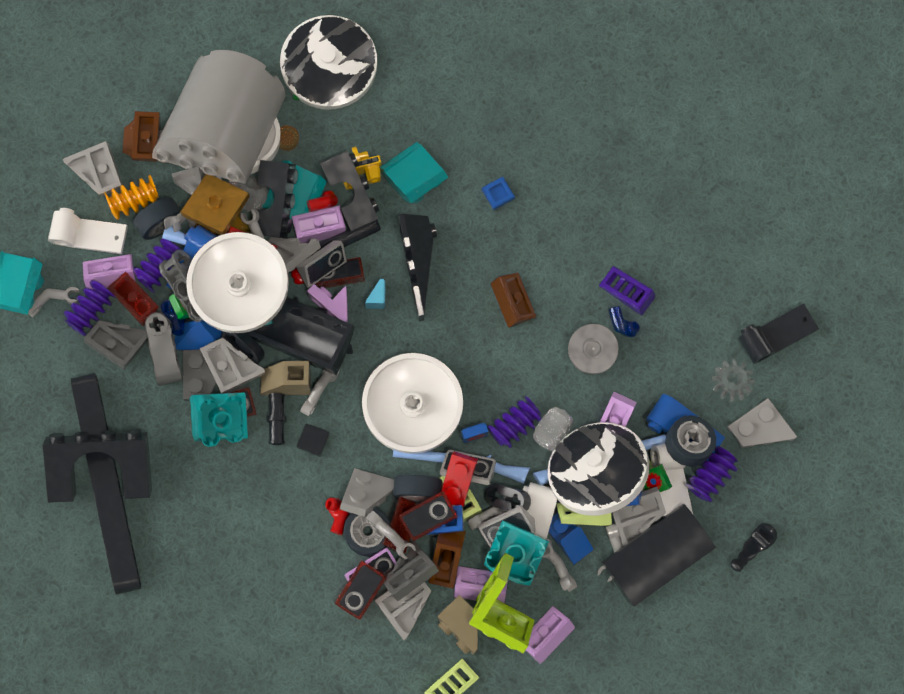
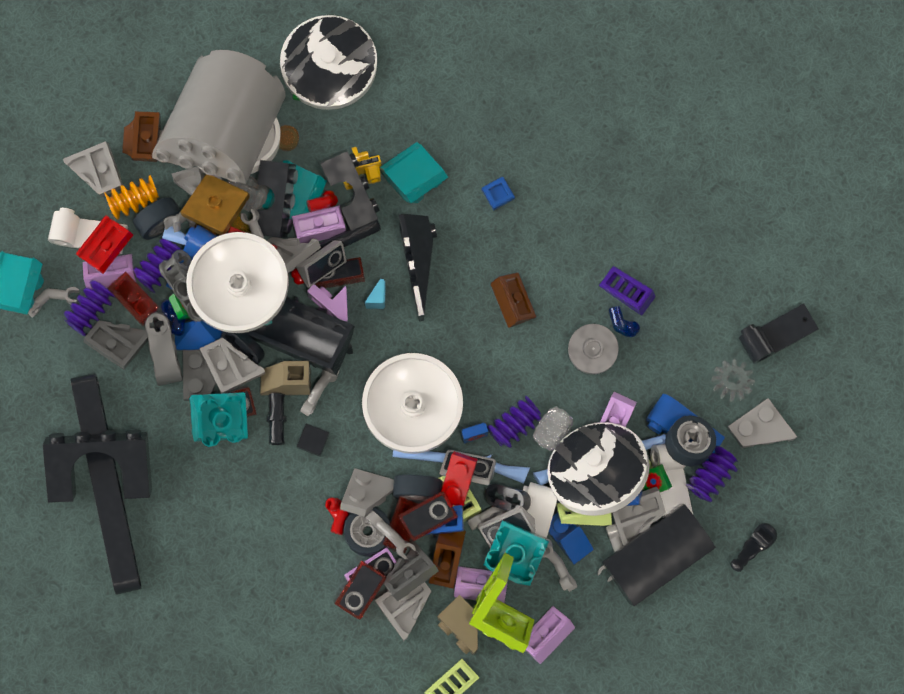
none -> red plate [76,215,133,274]

